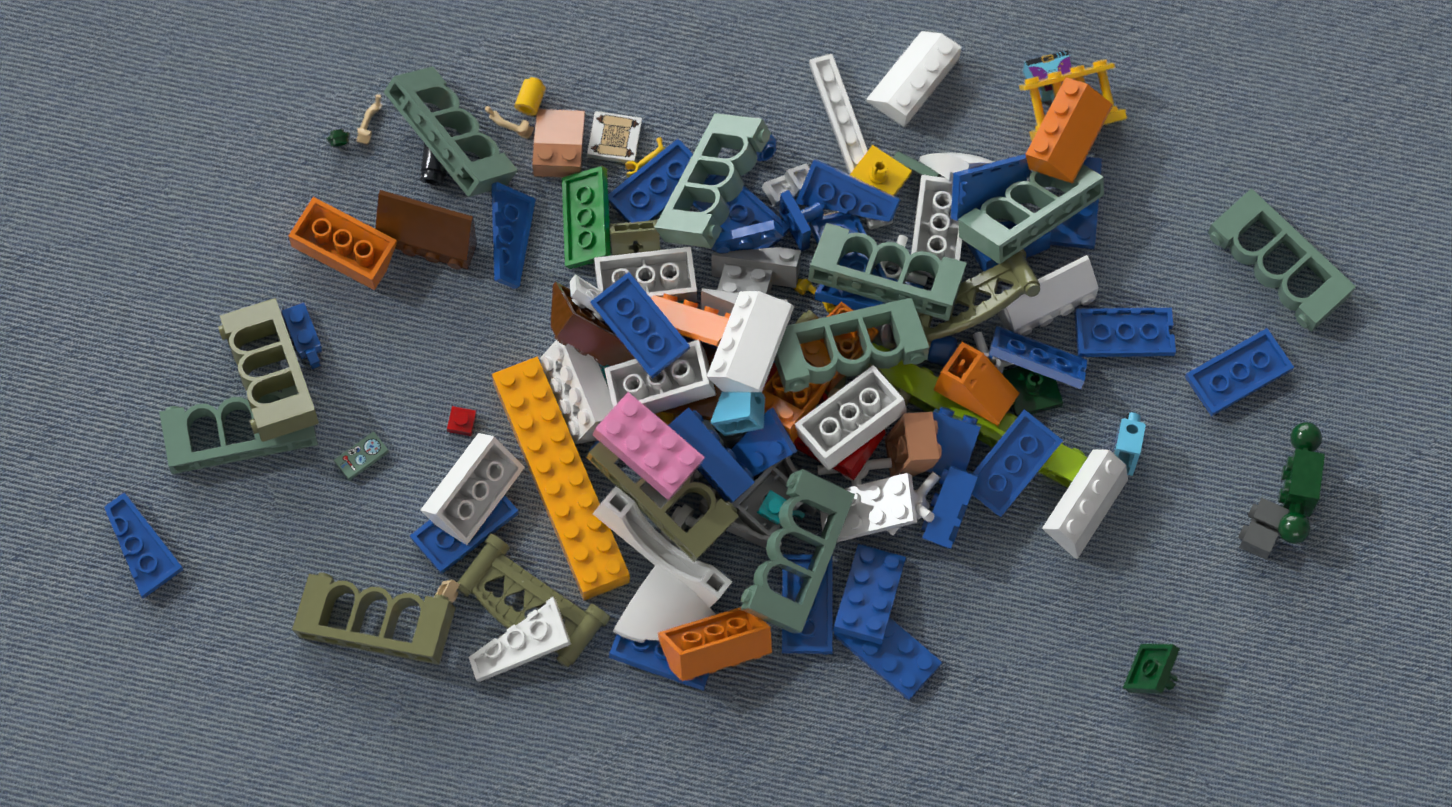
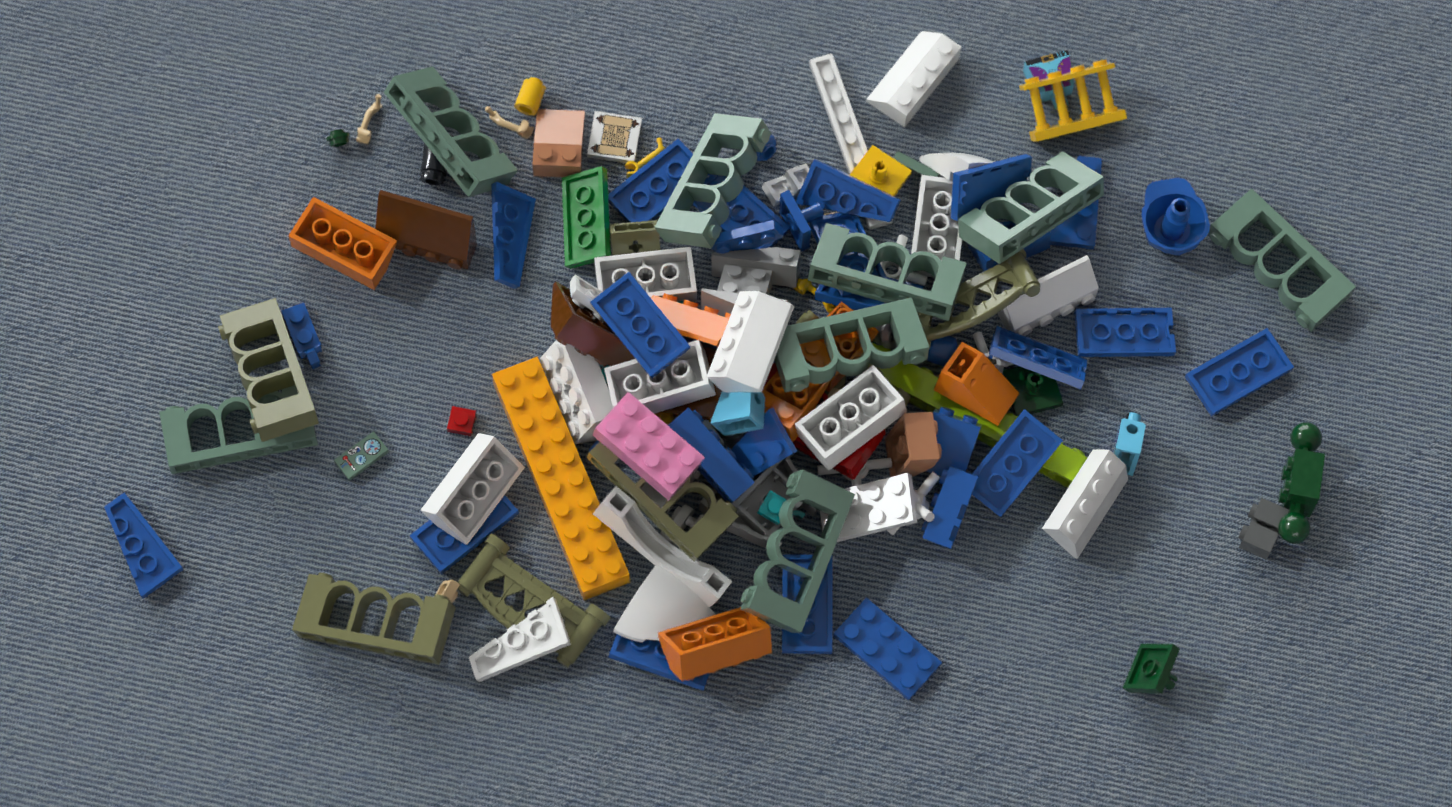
blue plate [833,544,906,645] -> none
orange slope [1025,77,1113,183] -> none
none -> blue piece [1142,178,1210,255]

